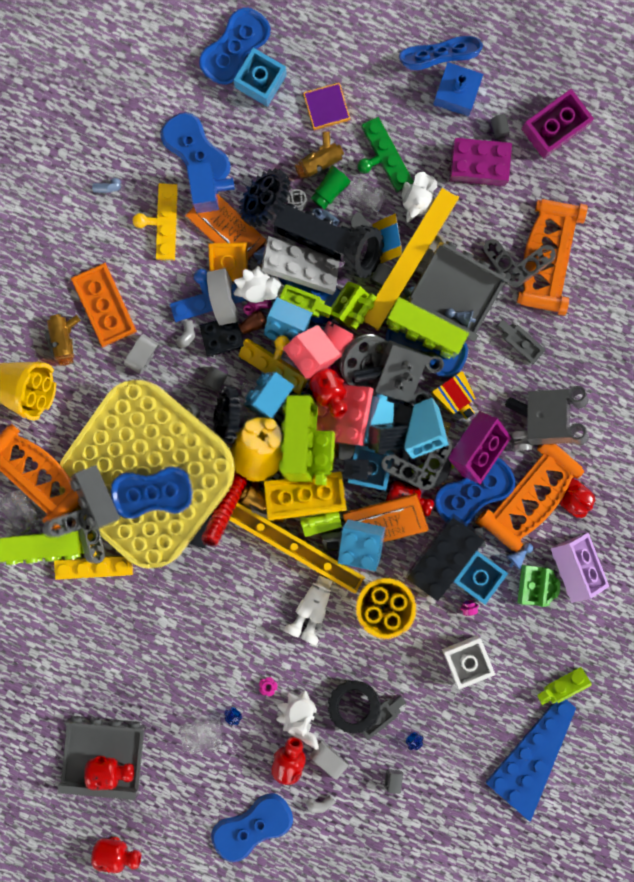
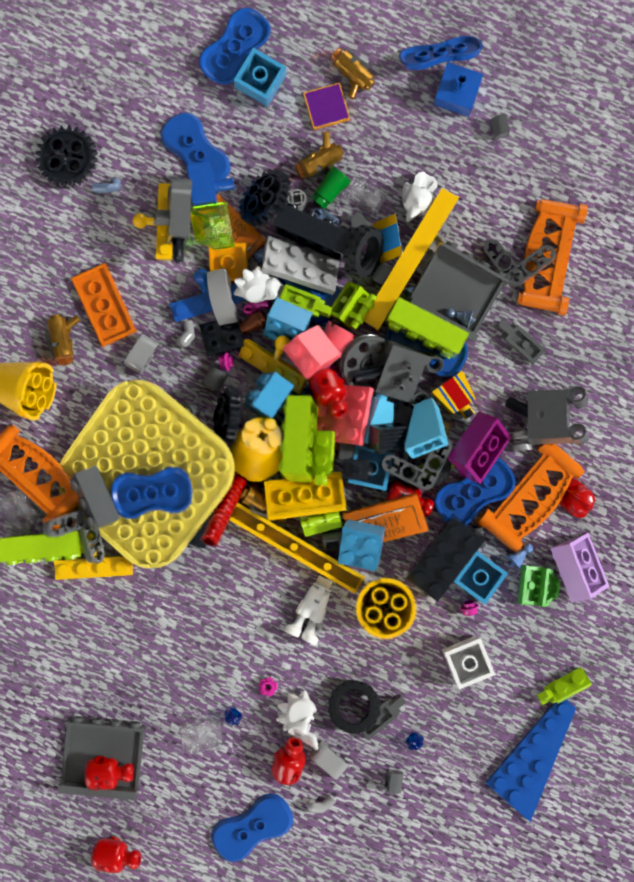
green plate [357,116,414,193] -> none
magenta brick [449,138,512,187] -> none
magenta brick [521,88,594,159] -> none
none -> black gear [35,125,98,188]
none -> dark grey piece [154,178,192,264]
none -> clear neon green slope [190,202,235,250]
none -> dark pink plate [219,352,234,371]
none -> pearl gold piece [330,47,375,100]

